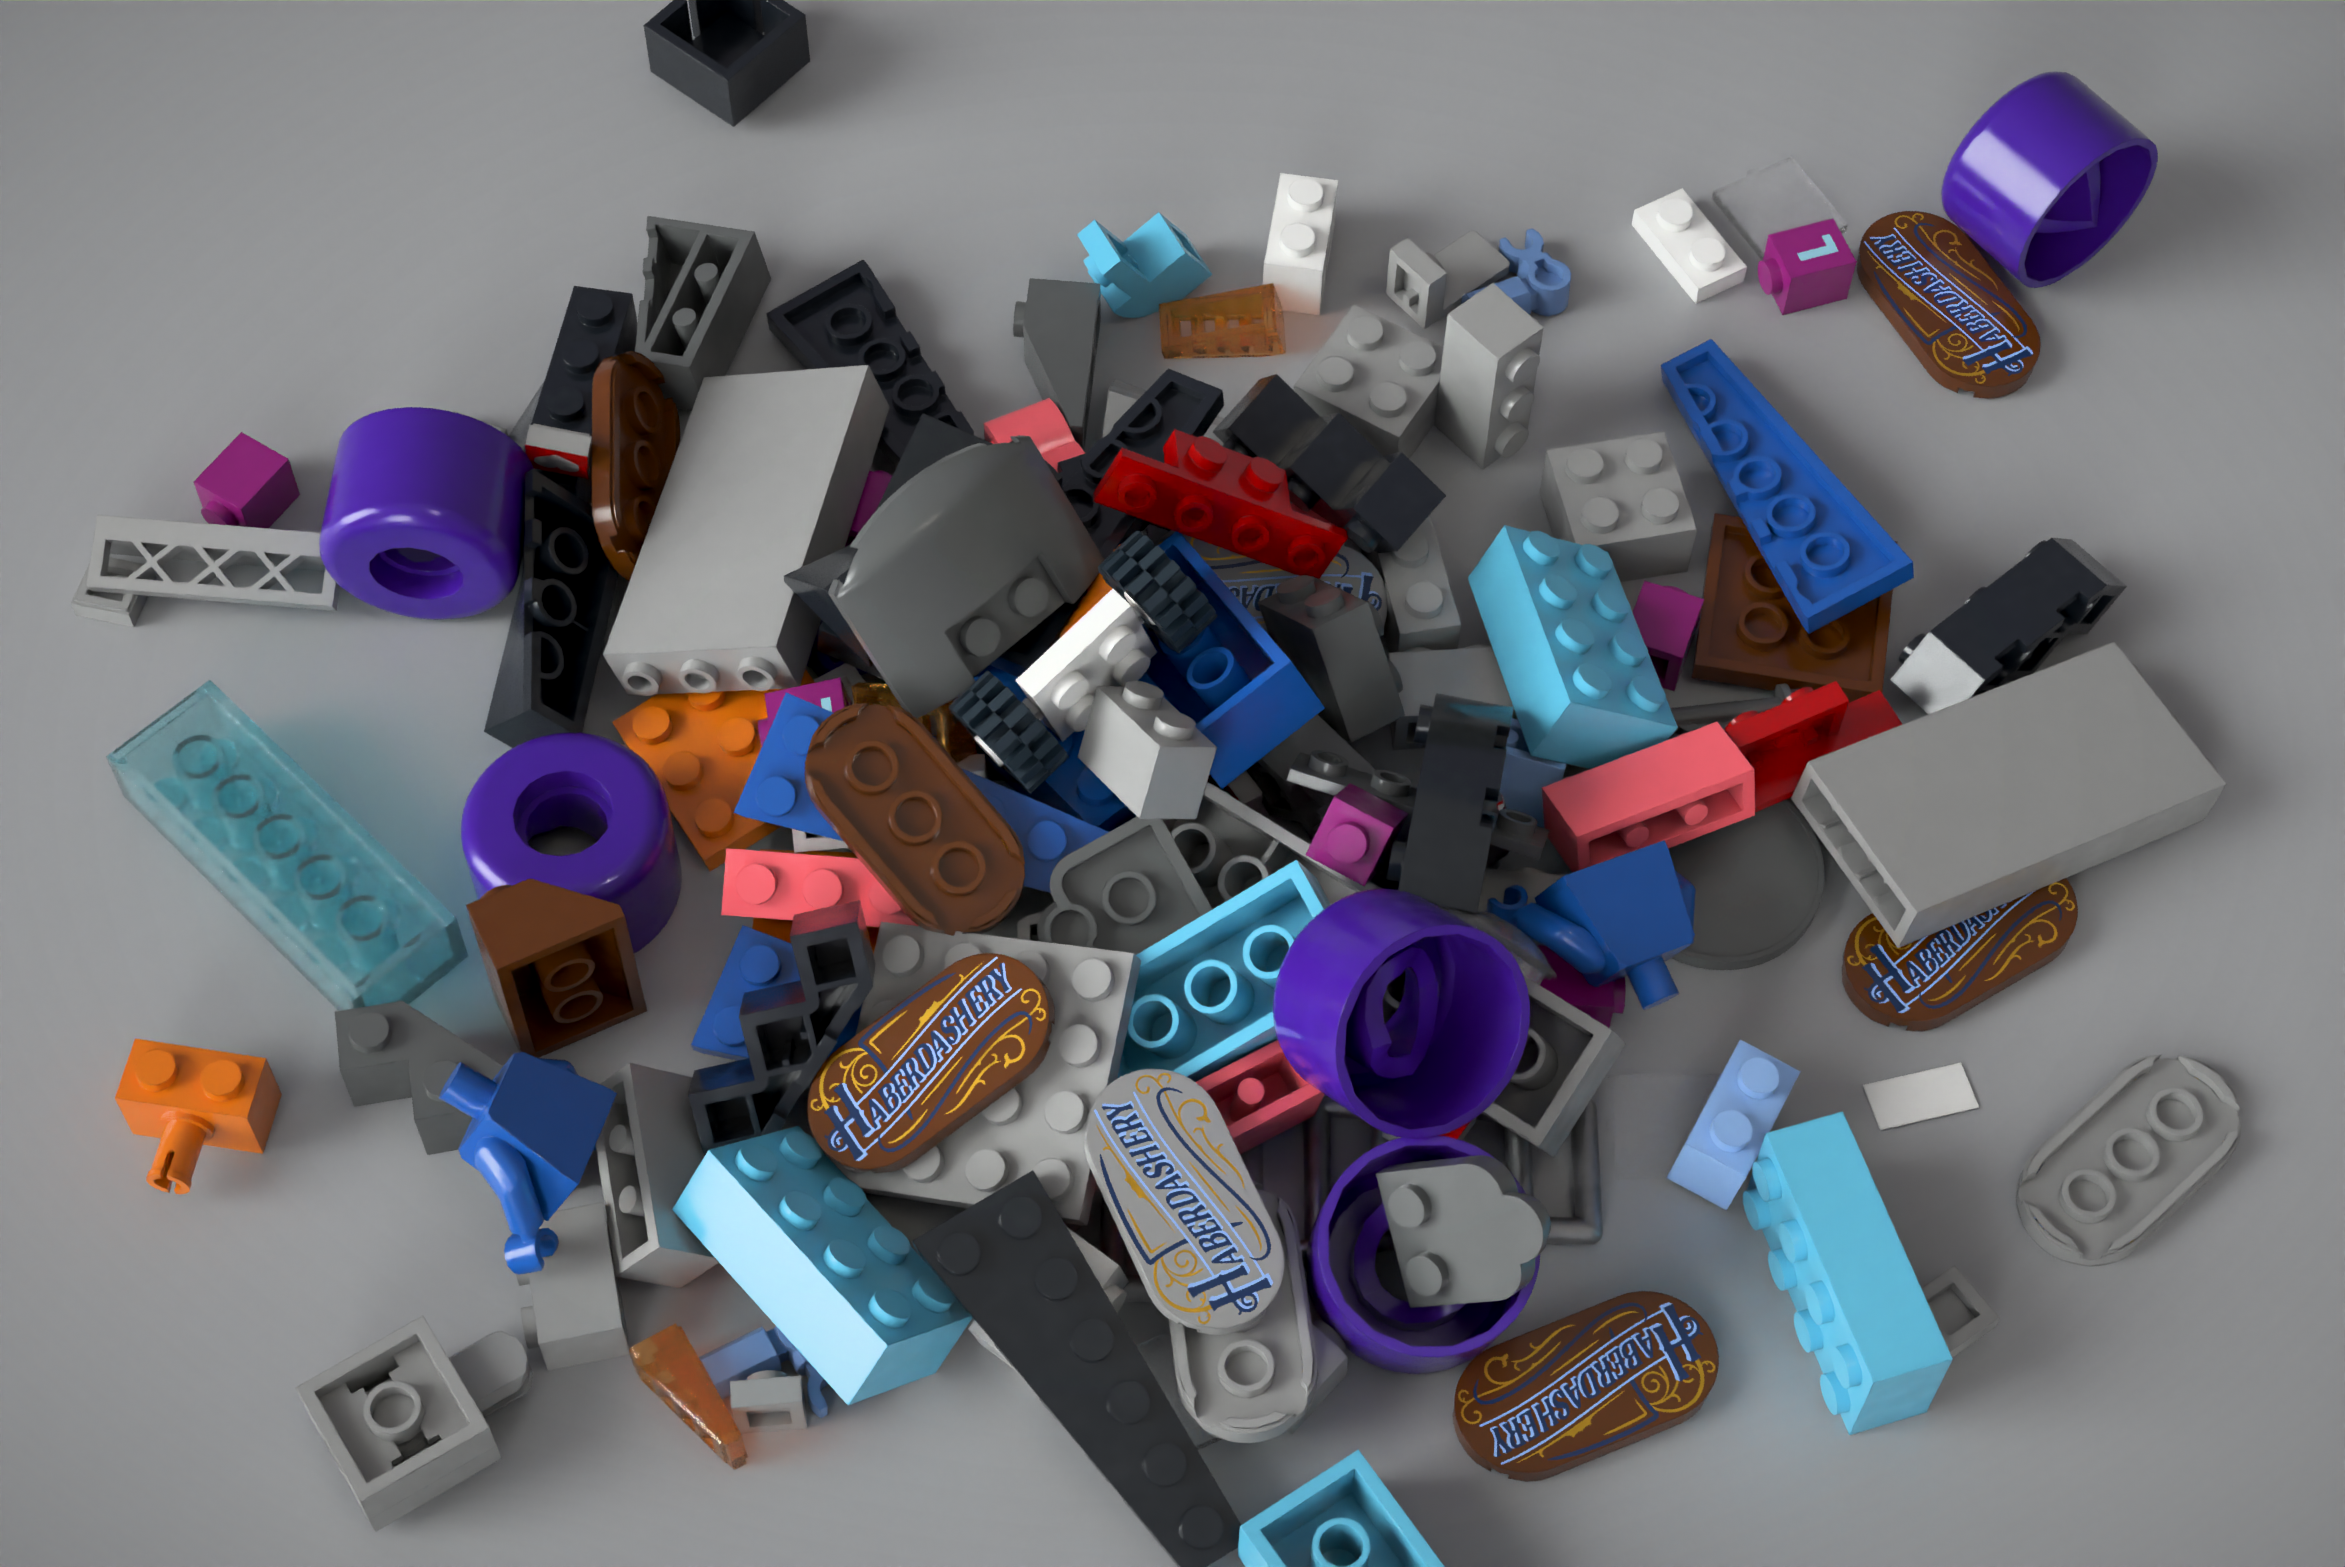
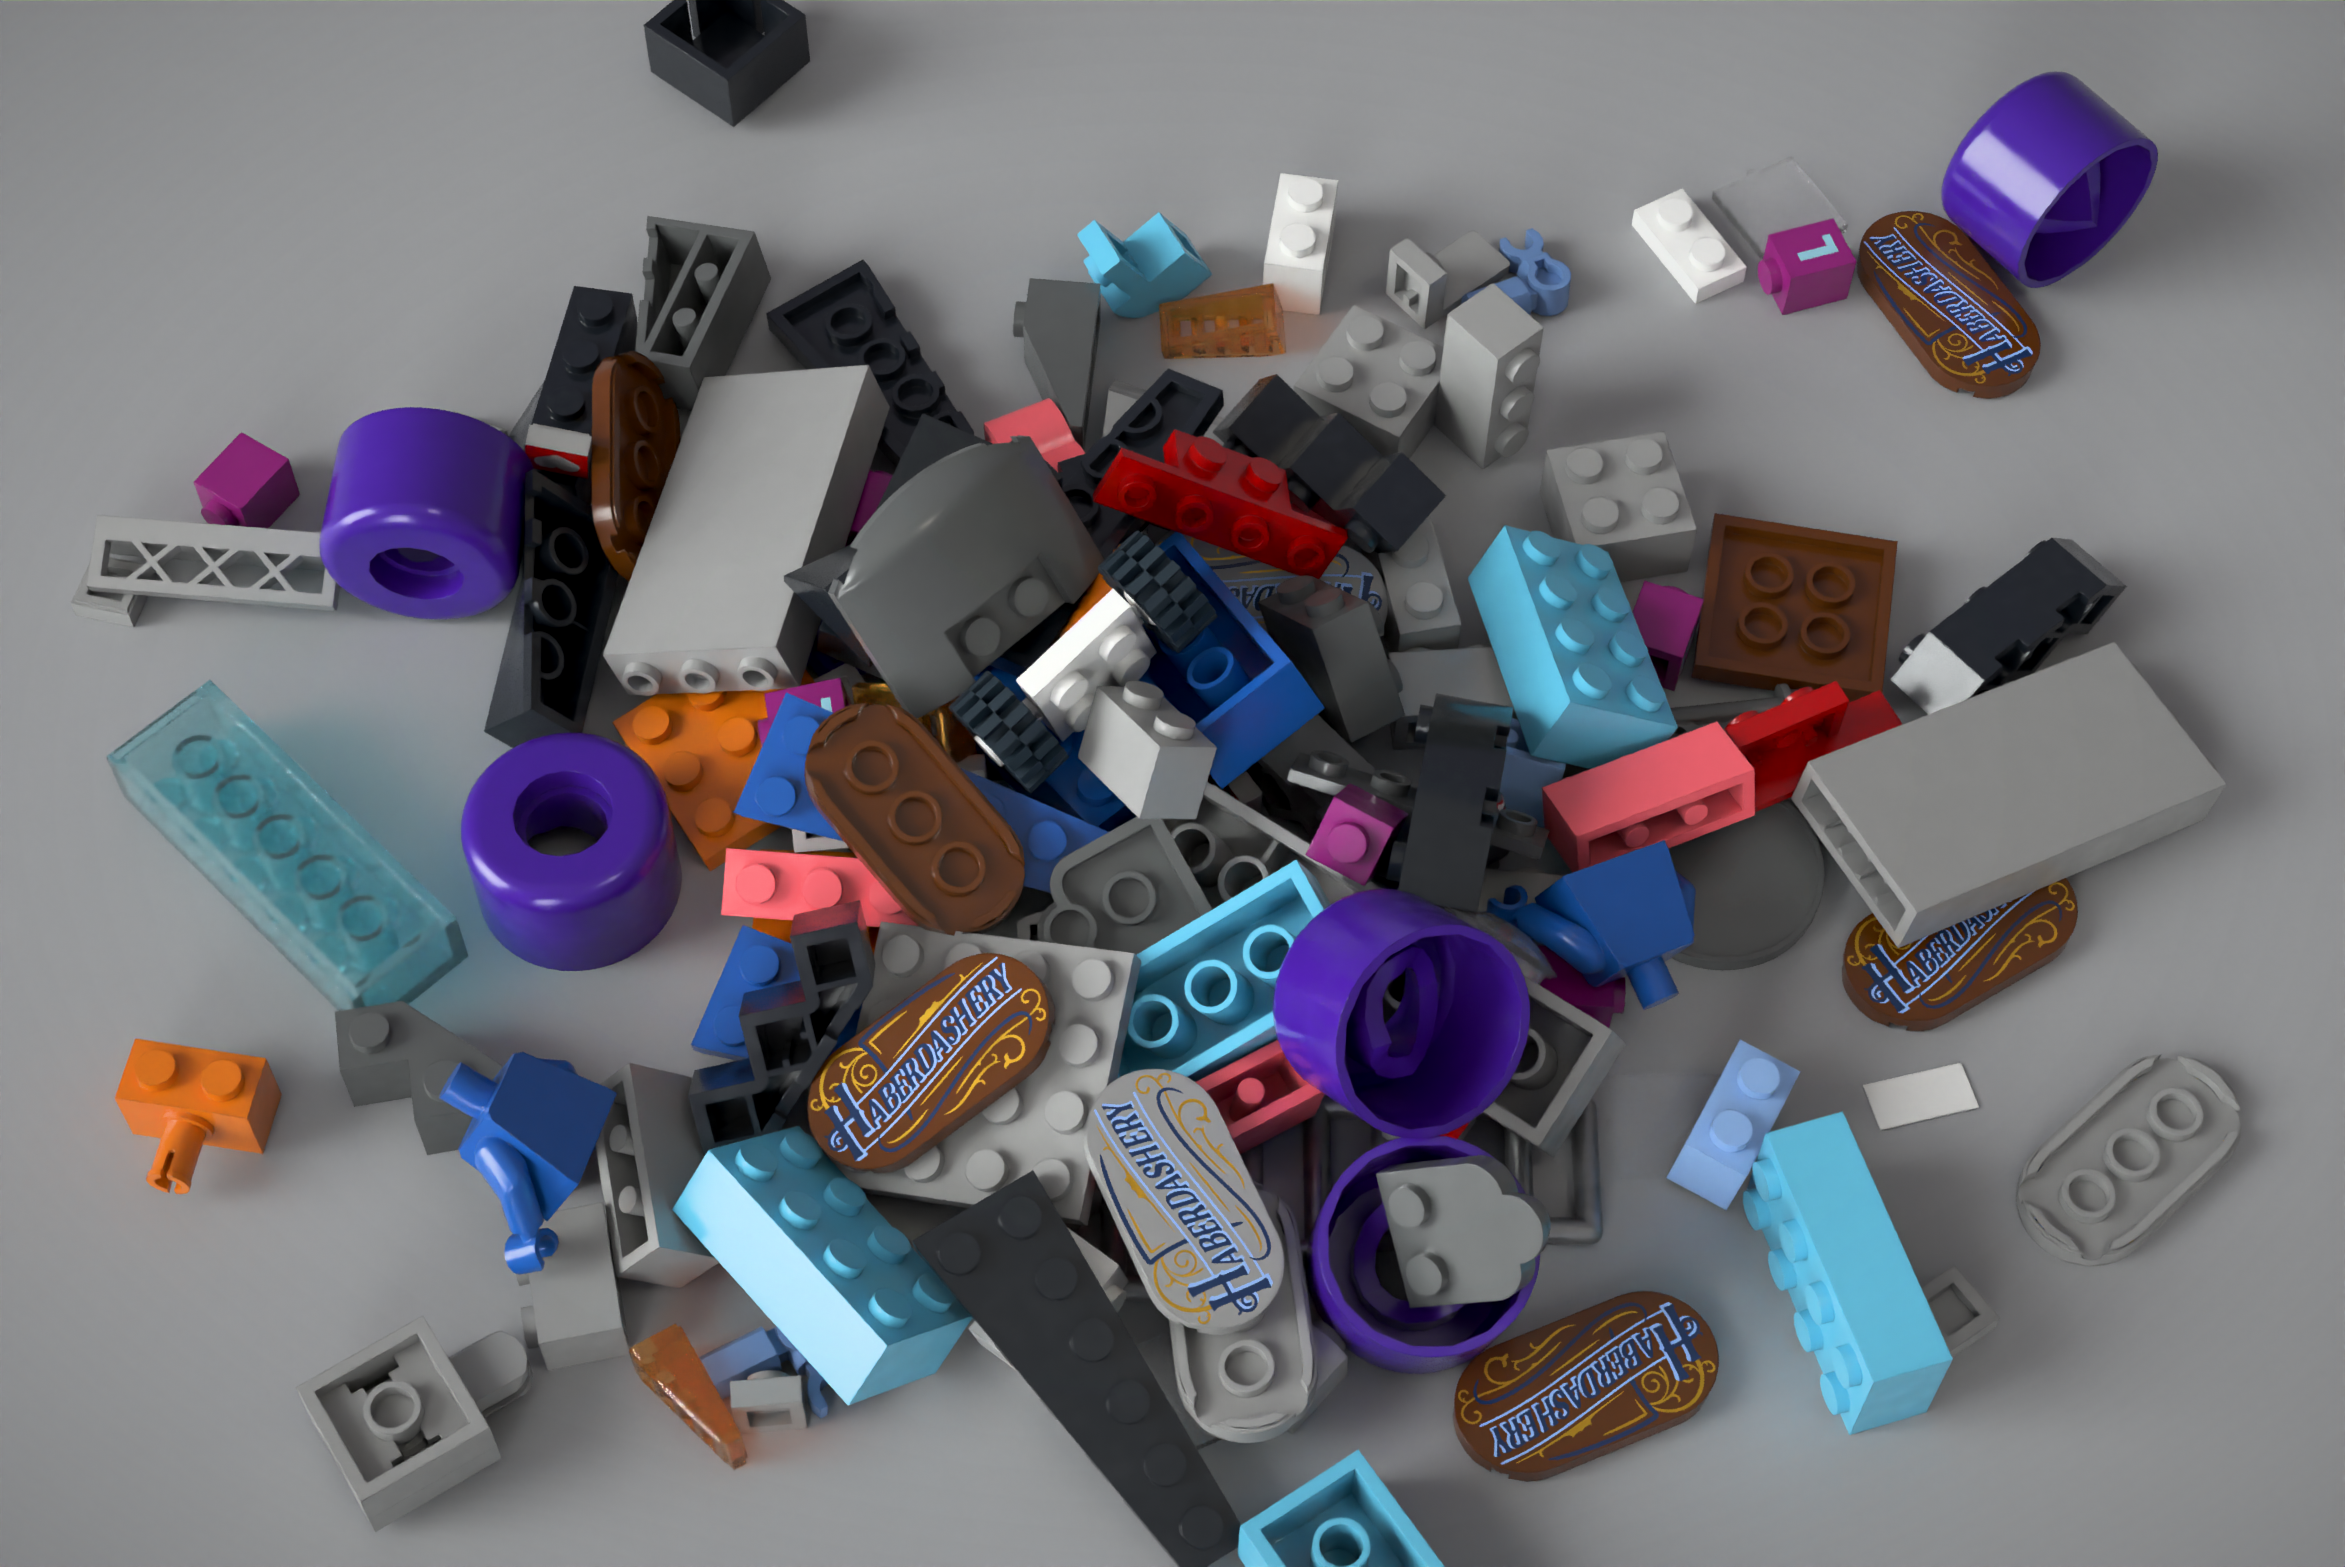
reddish brown slope [466,878,647,1058] -> none
blue wing [1661,339,1914,634] -> none

